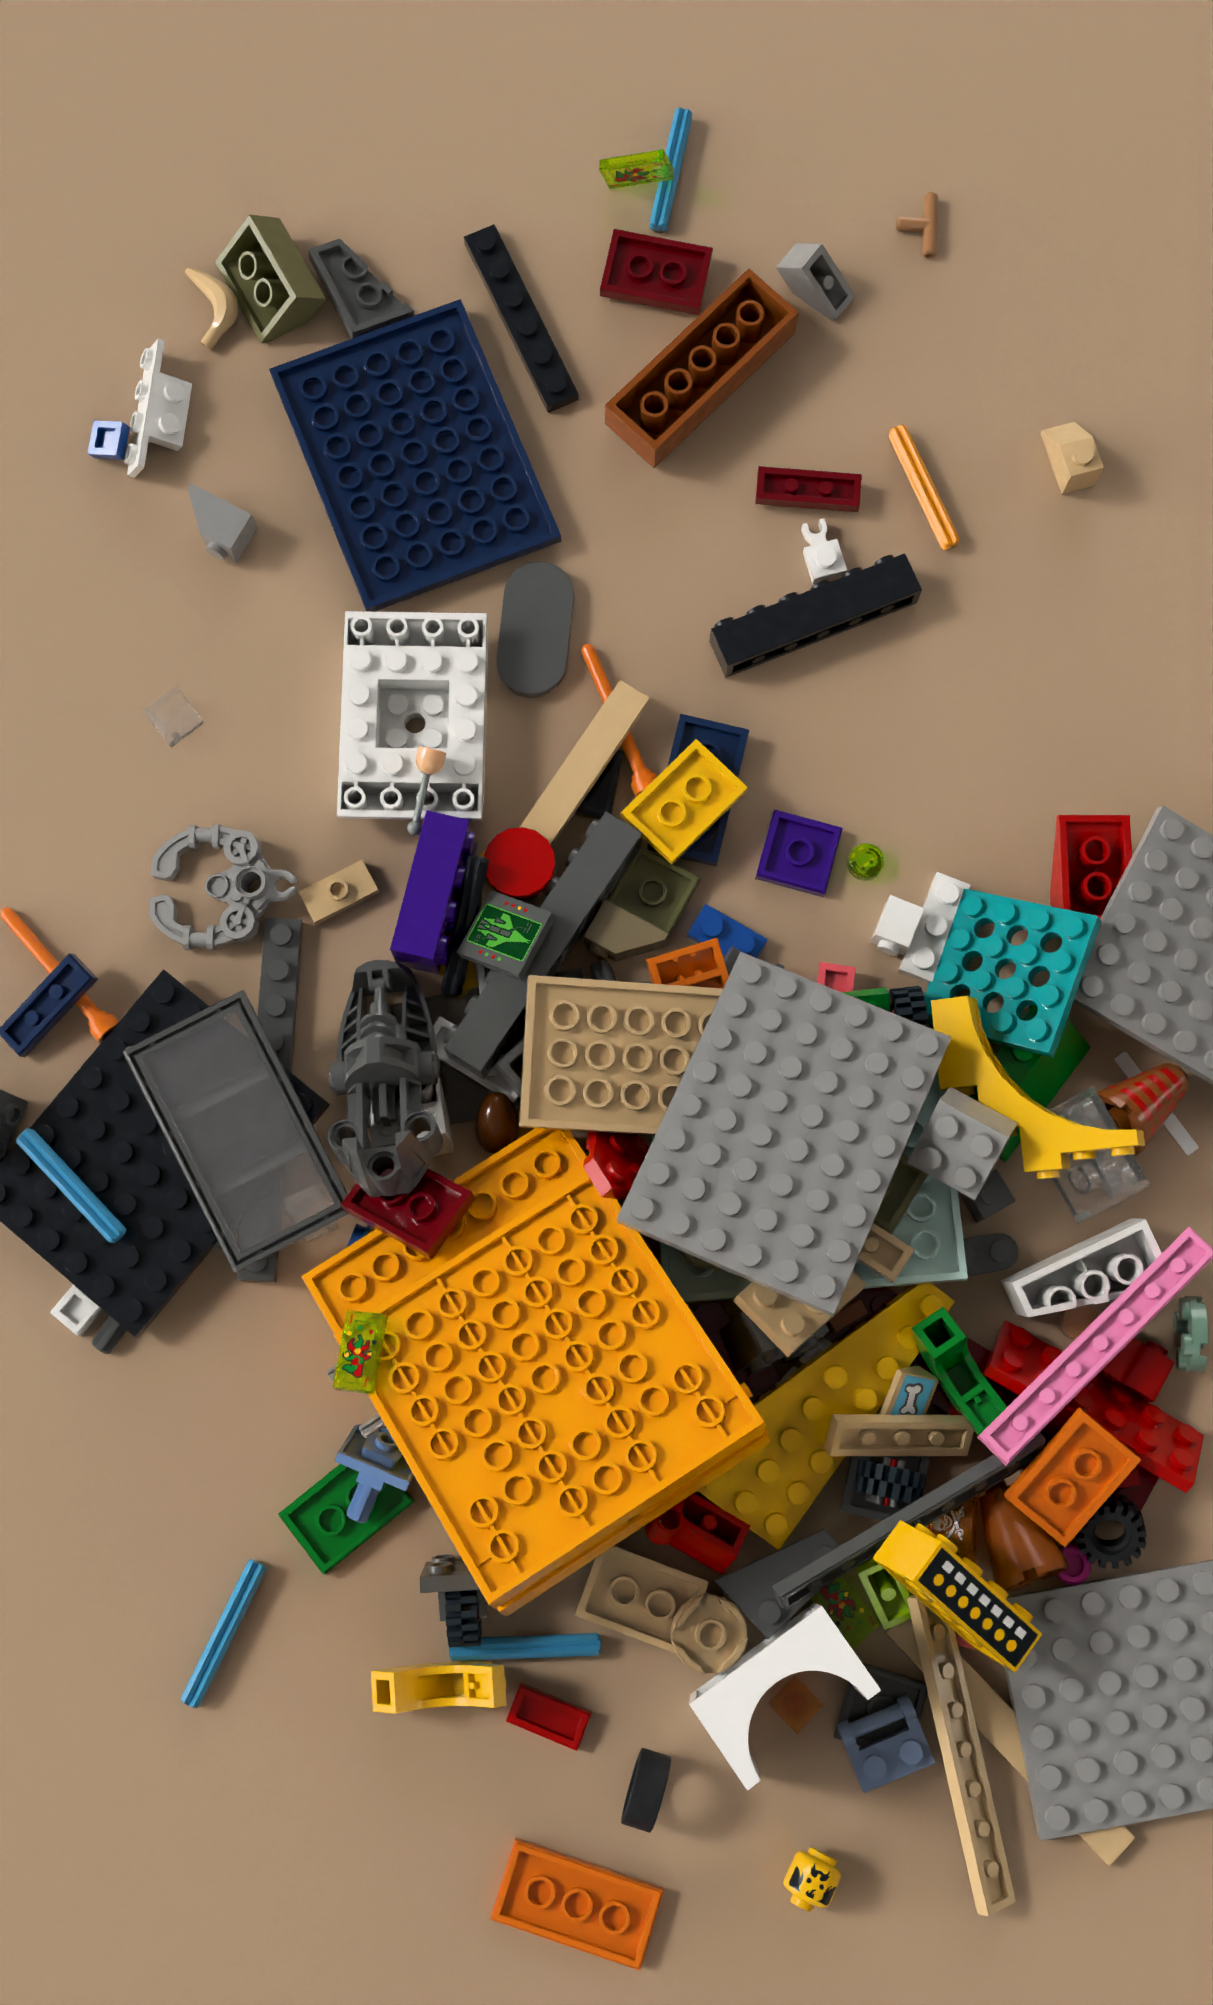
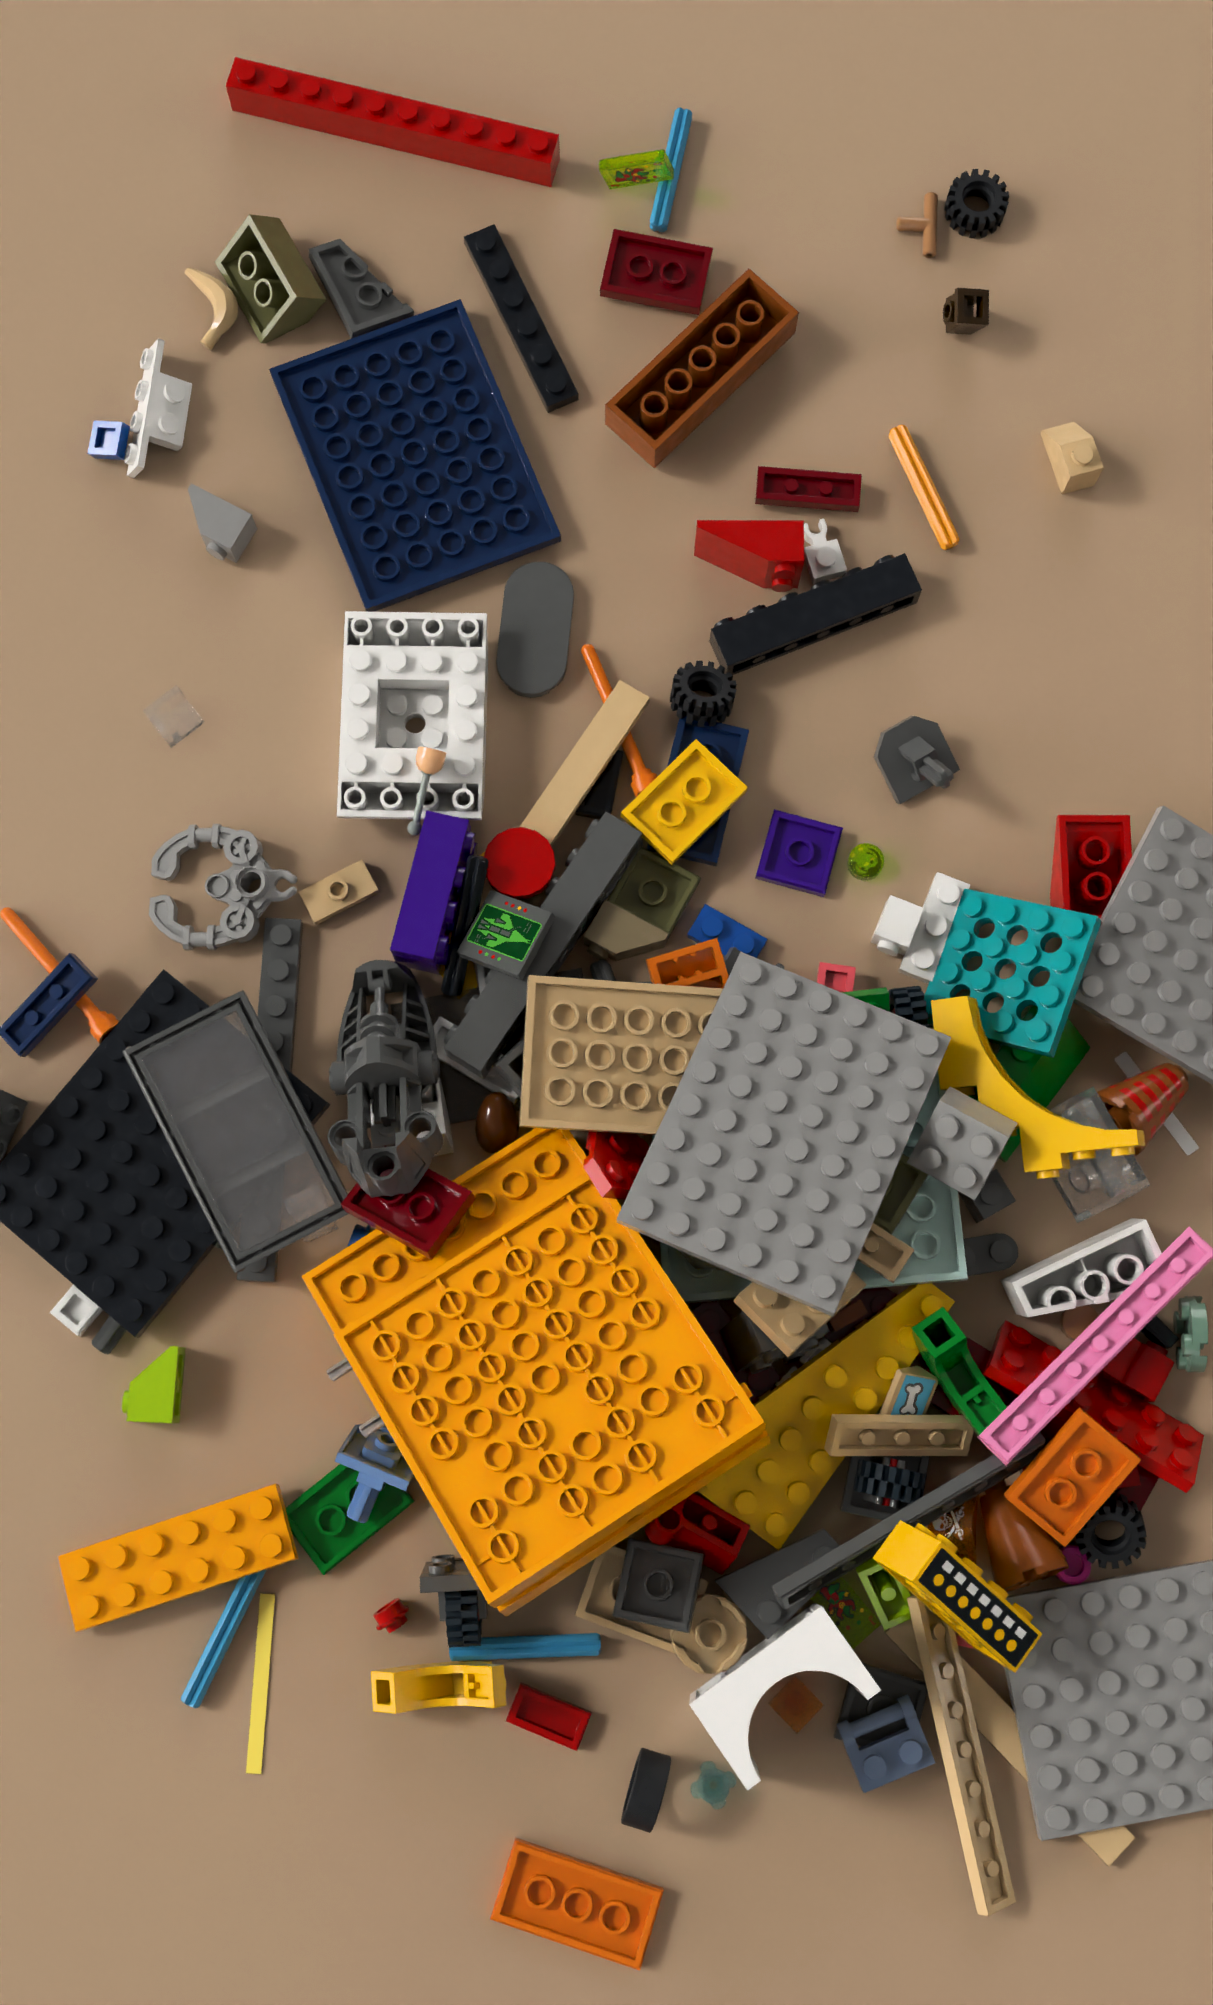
dark azure axle [16,1128,126,1243] -> none
clear neon green tile [332,1310,388,1394] -> none
light grey slope [776,243,855,321] -> none
yellow head [783,1846,842,1913] -> none
none -> light orange plate [58,1484,299,1632]
none -> lime slope [122,1346,186,1423]
none -> red brick [226,57,560,187]
none -> light yellow sticker [246,1593,275,1774]
none -> red plate [373,1598,409,1633]
none -> dark grey tile [613,1538,705,1634]
none -> black tyre [670,661,737,727]
none -> clear light blue plate [690,1761,736,1809]
none -> red slope [694,520,805,592]
none -> dark grey piece [874,716,960,804]
none -> dark brown brick [943,288,989,335]
none -> black tyre [944,169,1009,239]
none -> black tile [1141,1316,1179,1349]

